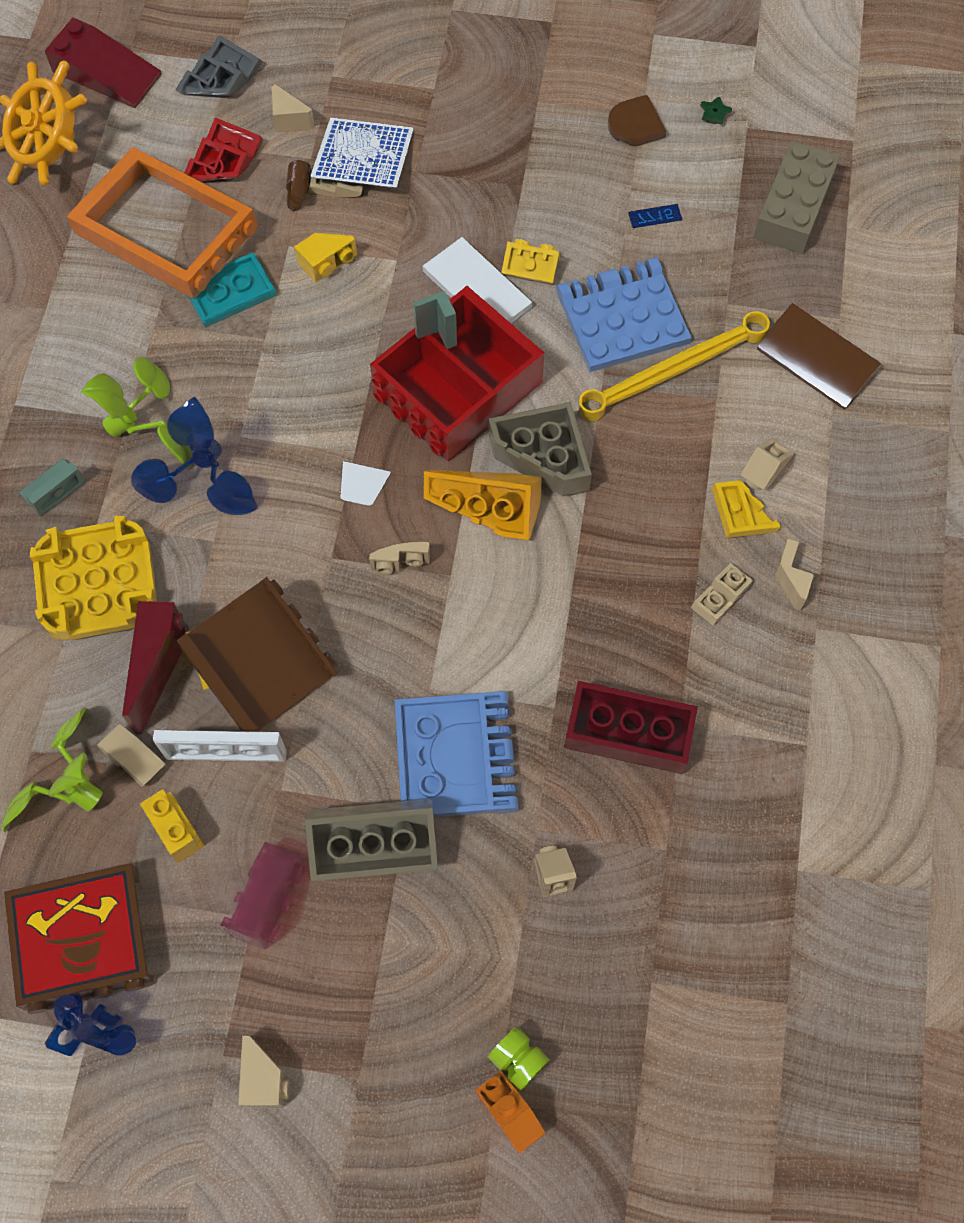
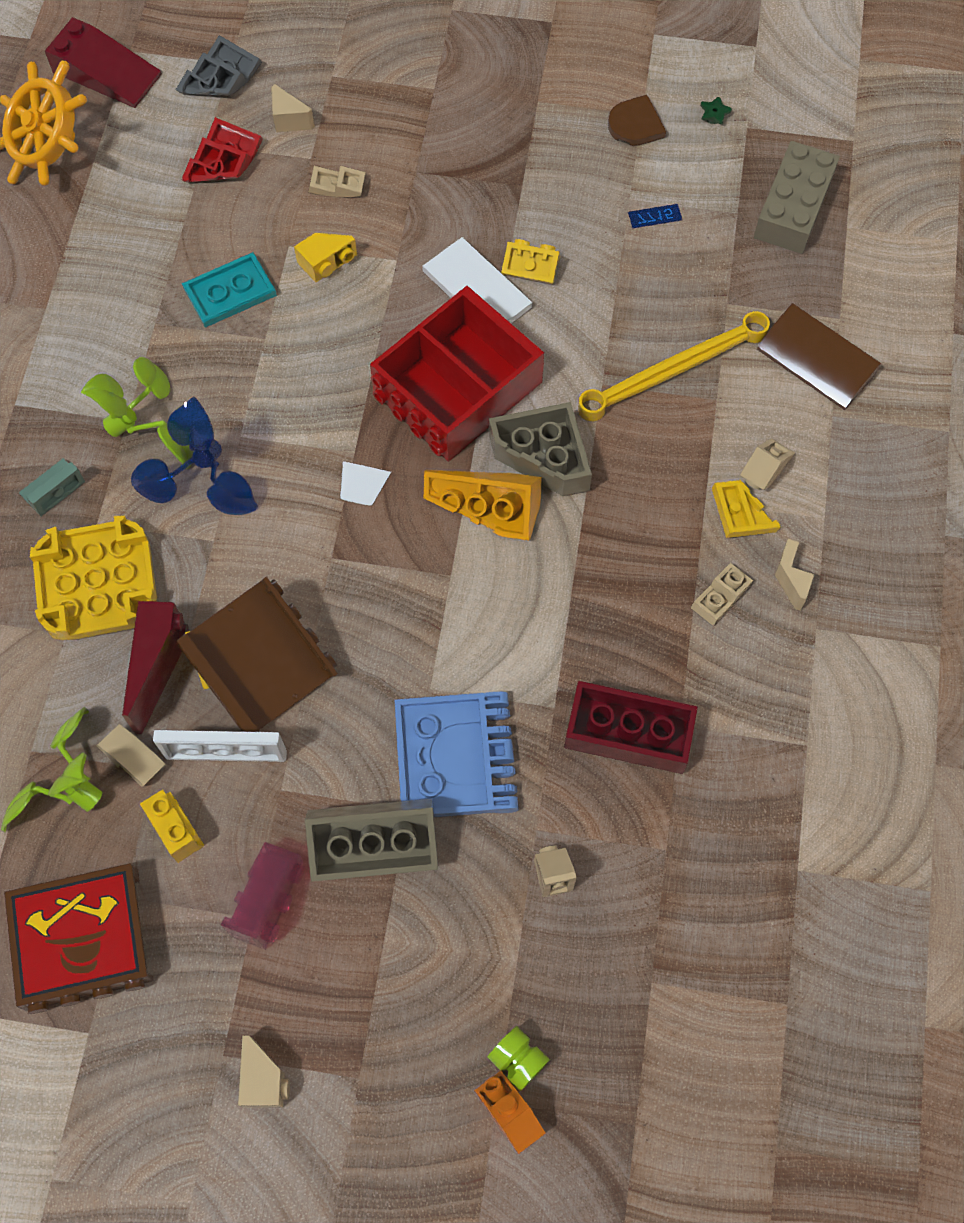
clear blue piece [44,993,136,1056] -> none
orange window [66,147,258,299] -> none
reddish brown hinge [286,160,311,212] -> none
white sticker [311,118,413,188] -> none
tan slope [369,542,430,575] -> none
sand green panel [413,291,457,349] -> none
medium blue hinge [556,257,691,372] -> none

